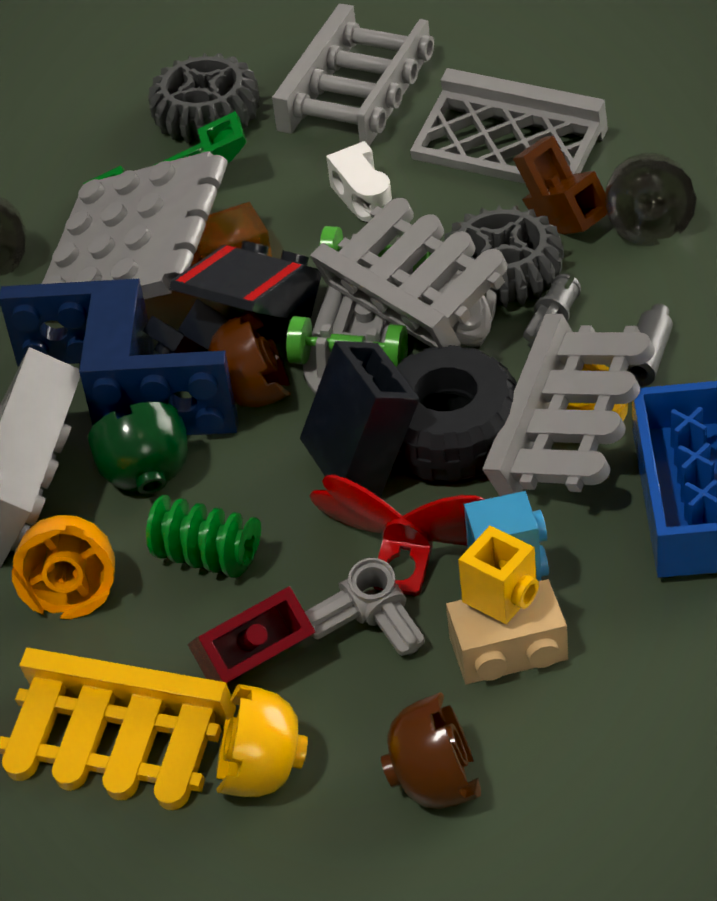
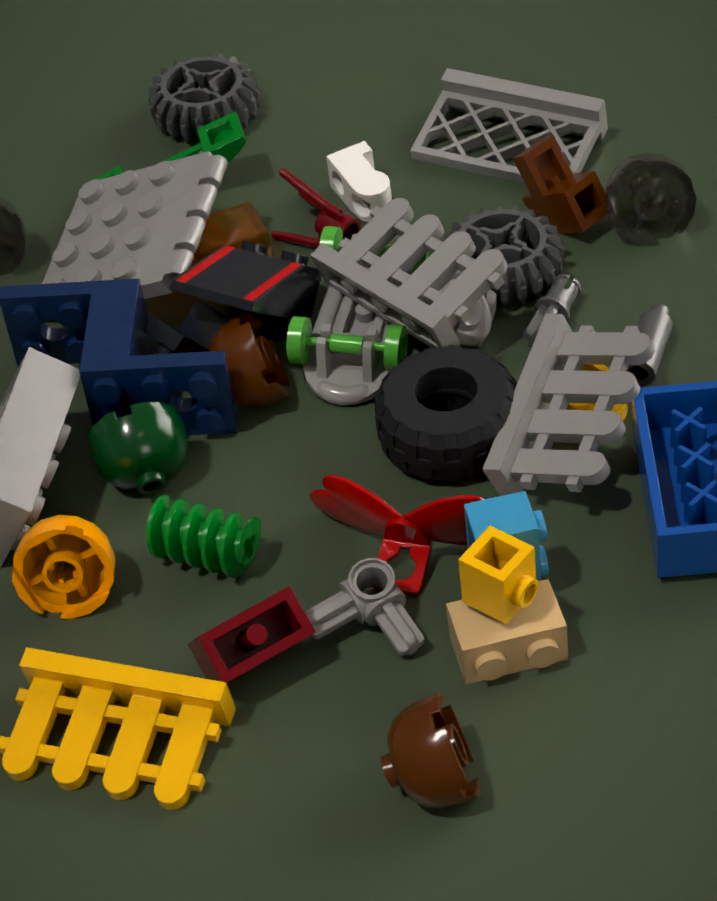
yellow cylinder [216,684,308,797] -> none
light grey fence [272,3,434,146] -> none
black brick [300,341,420,497] -> none
none -> dark red plant [271,168,361,248]

